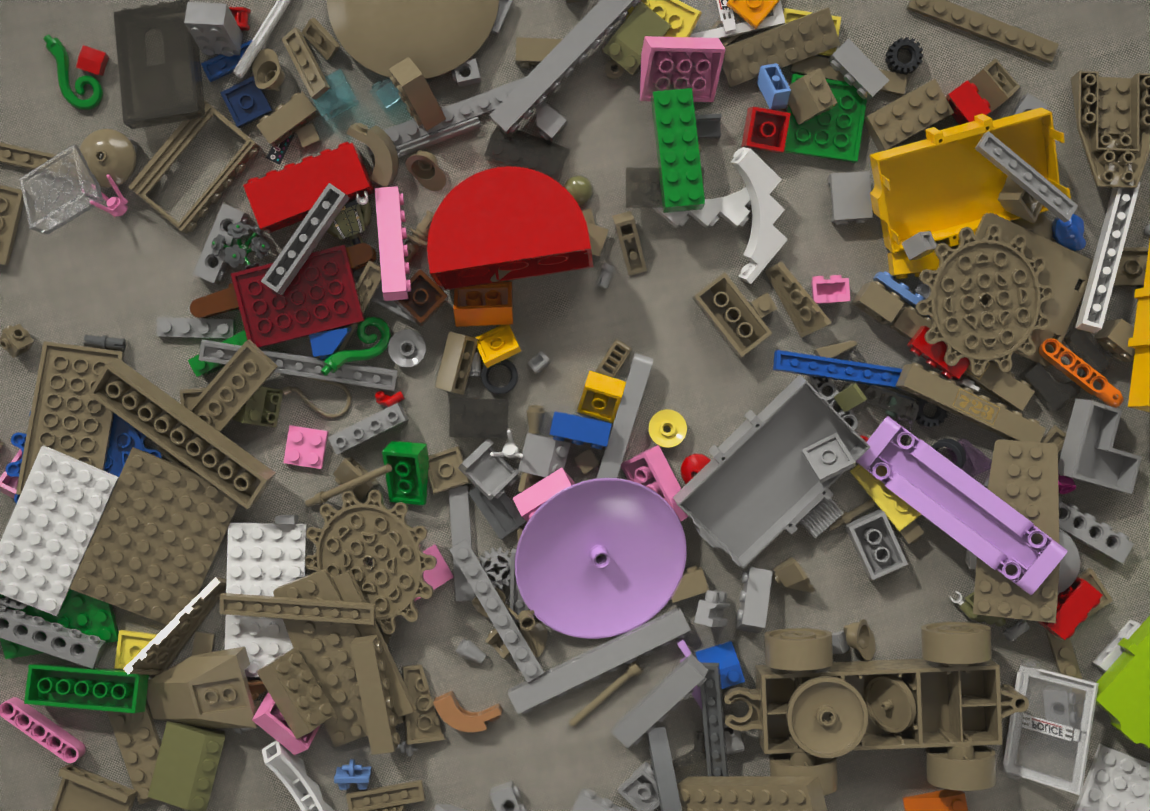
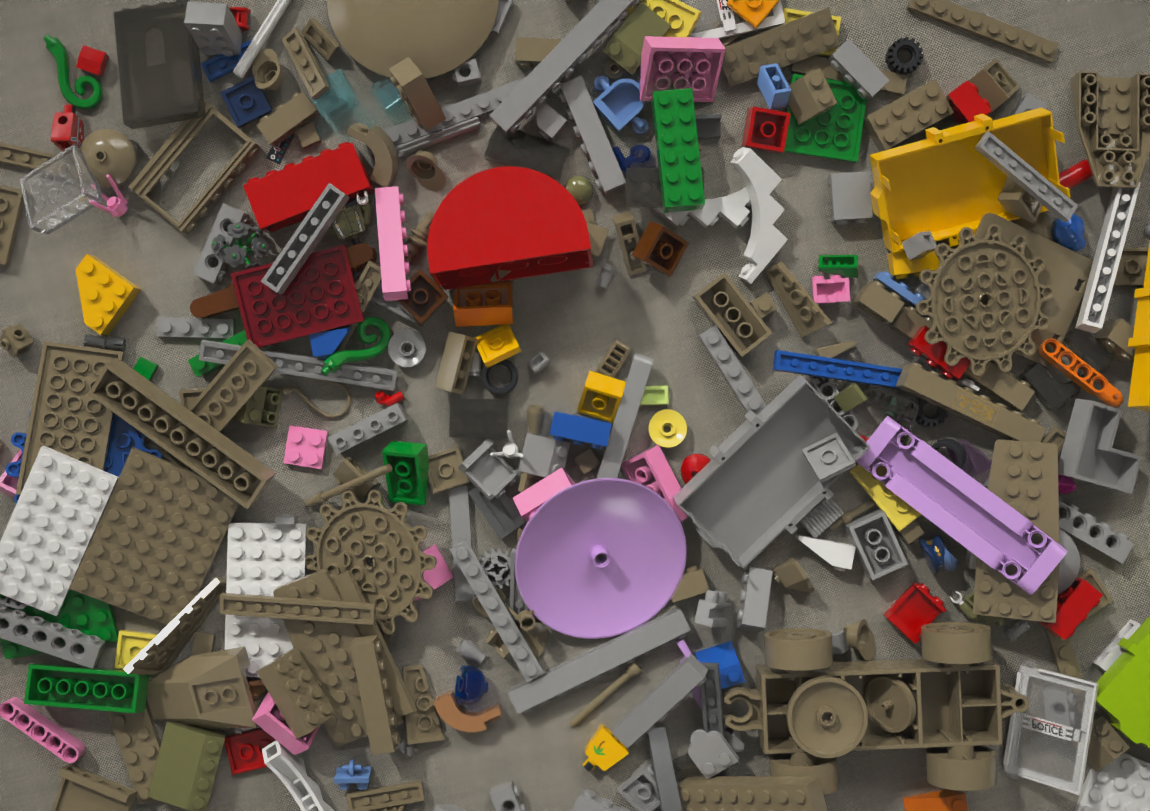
none -> red torso [51,104,84,153]
none -> yellow brick [75,254,141,336]
none -> green tile [133,356,159,381]
none -> red tile [224,728,276,775]
none -> clear blue cylinder [455,665,488,705]
none -> light grey brick [558,76,626,194]
none -> yellow torso [582,723,629,772]
none -> medium blue piece [593,75,648,135]
none -> clear blue piece [612,145,651,182]
none -> reddish brown brick [632,221,689,277]
none -> yellowish green tile [640,386,669,405]
none -> light grey plate [688,729,739,779]
none -> light grey brick [698,325,767,416]
none -> white slope [795,534,856,572]
none -> green slope [818,255,858,278]
none -> red panel [883,582,947,644]
none -> dark blue piece [919,535,959,575]
none -> red pin [1059,159,1093,189]
none -> dark tan slope [1070,716,1130,772]

